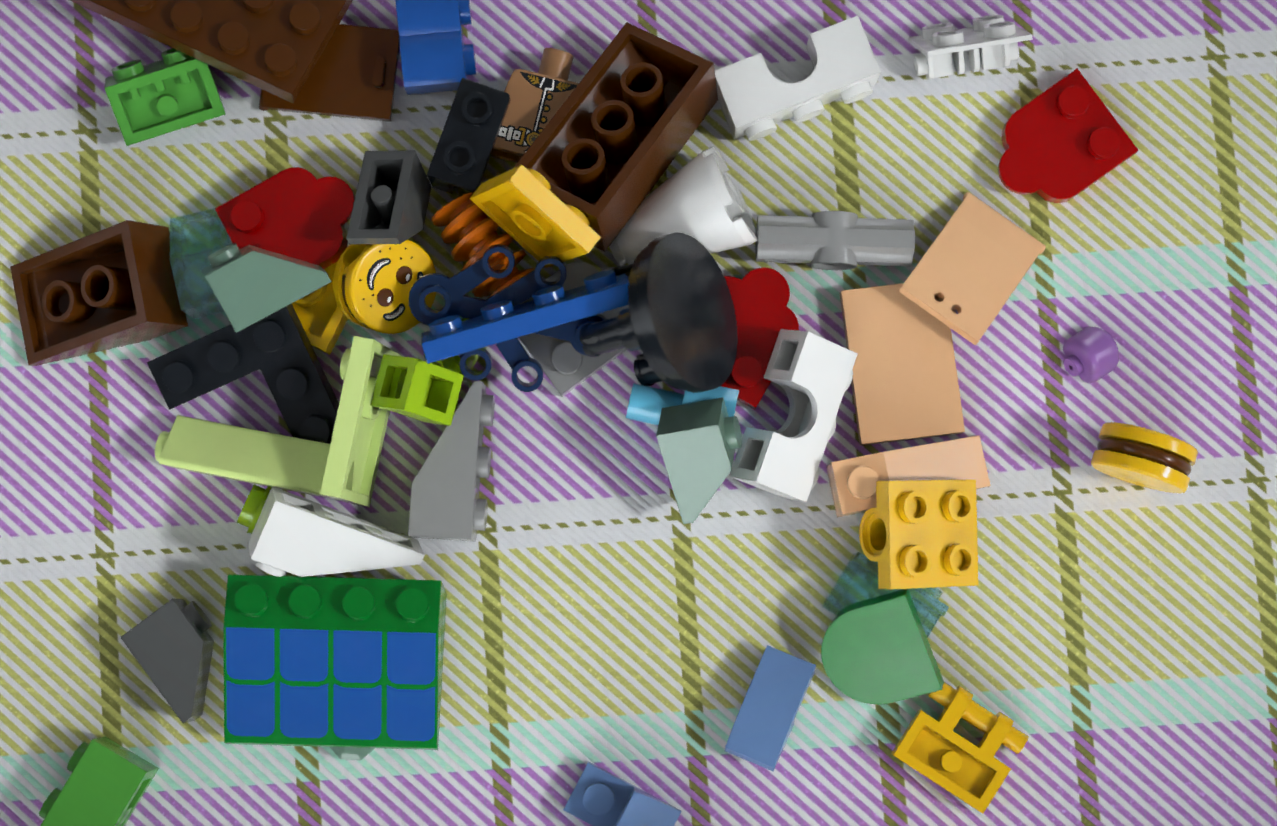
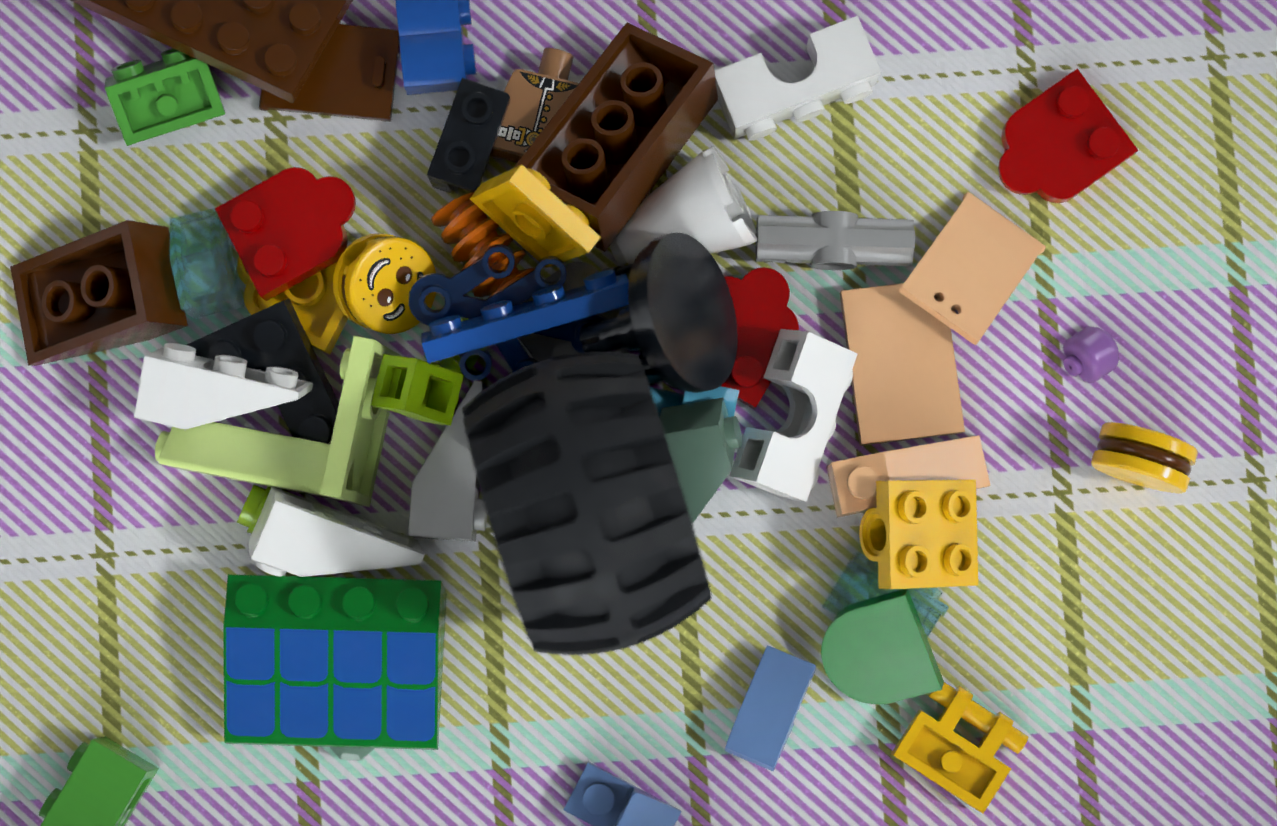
dark grey slope [120,599,214,723] -> none
sand green slope [201,243,331,333] -> none
dark grey slope [346,150,432,244] -> none
white hinge [908,15,1033,80] -> none
none -> white slope [134,343,313,429]
none -> black tyre [462,352,712,655]

